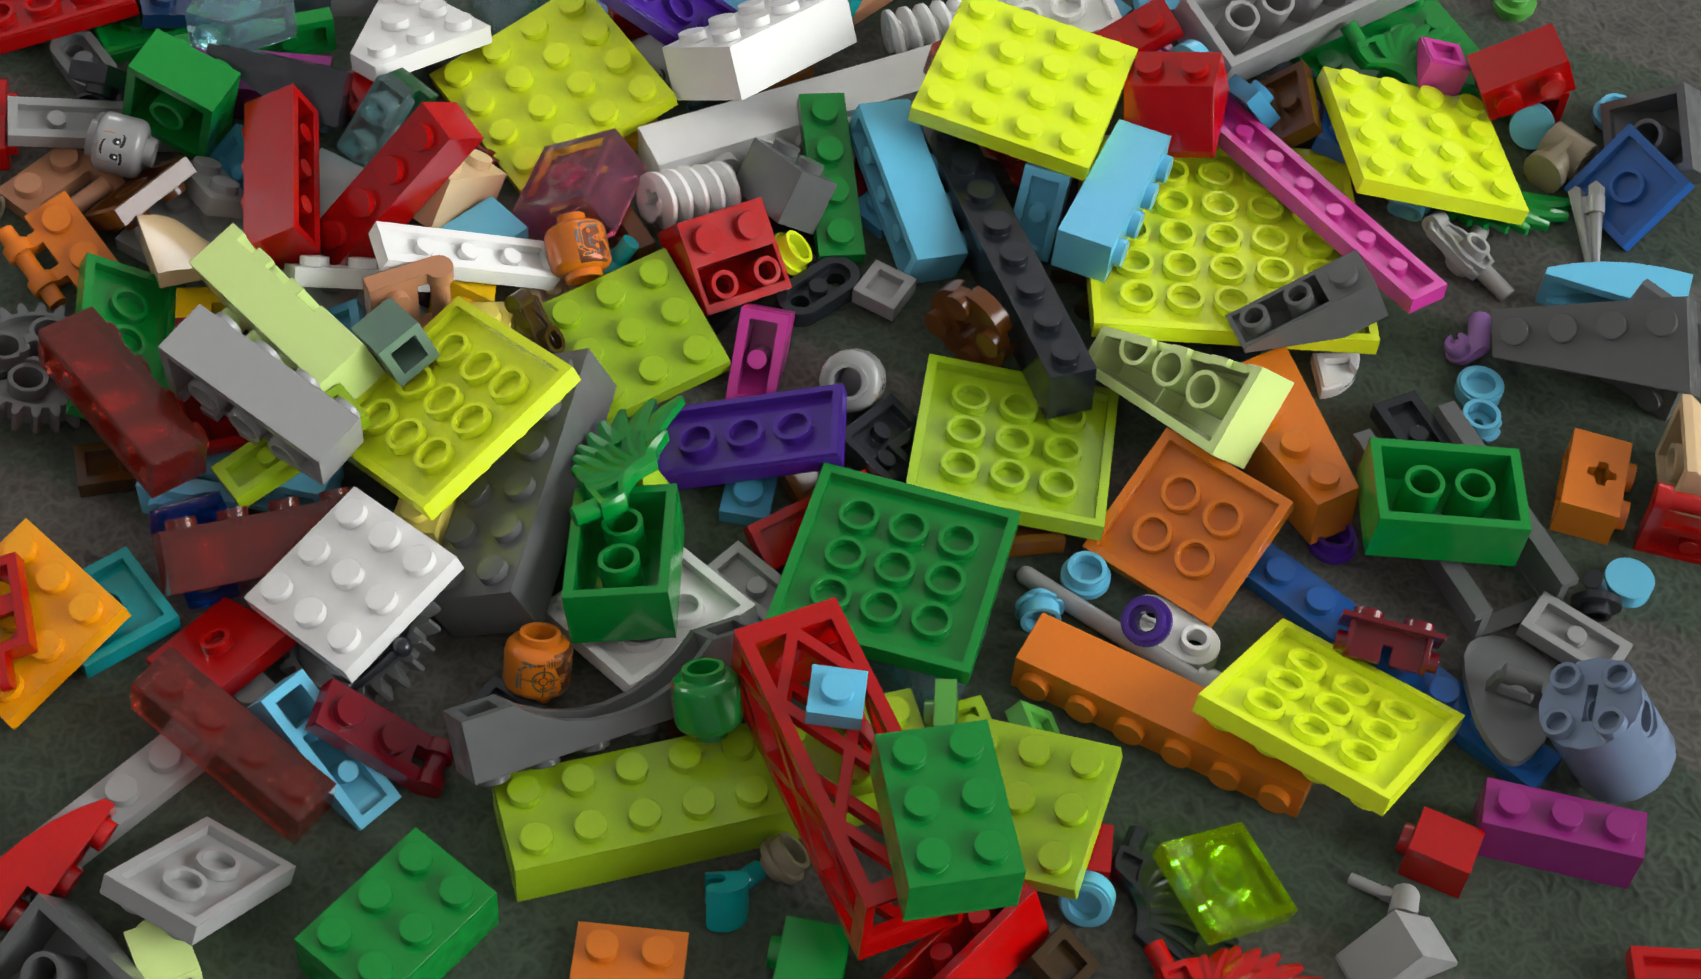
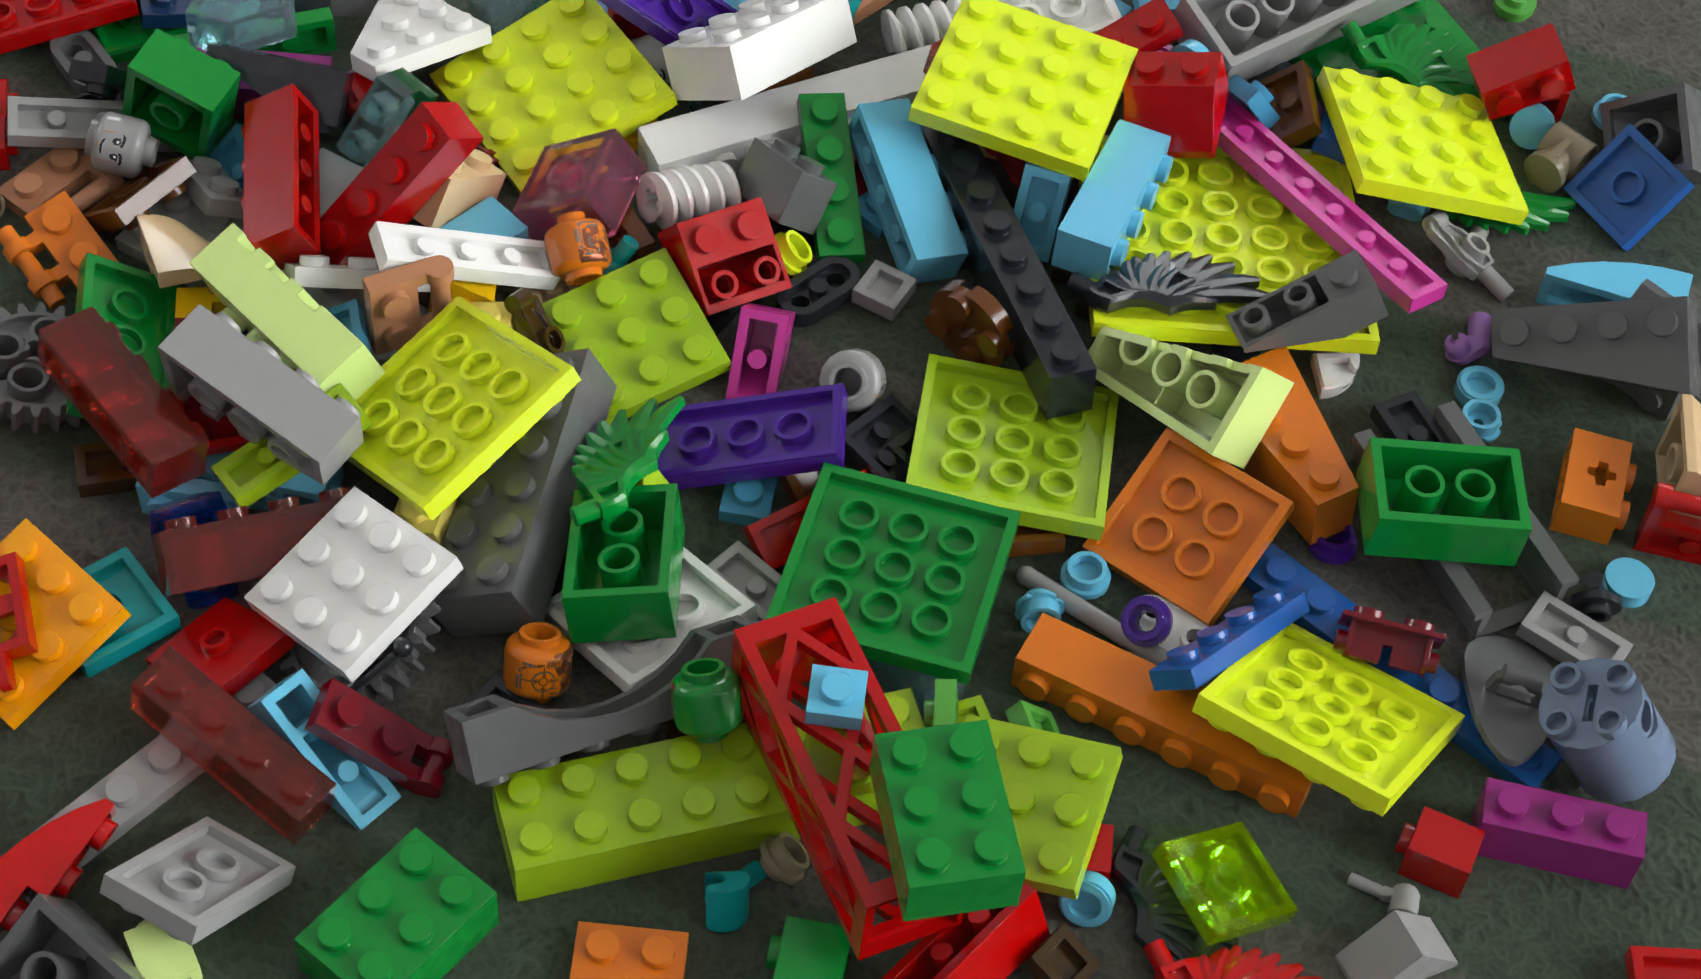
sand green brick [350,297,440,387] -> none
dark pink slope [1417,37,1471,96] -> none
light grey piece [1568,180,1606,262] -> none
none -> black animal [1067,251,1269,316]
none -> blue plate [1148,587,1310,691]

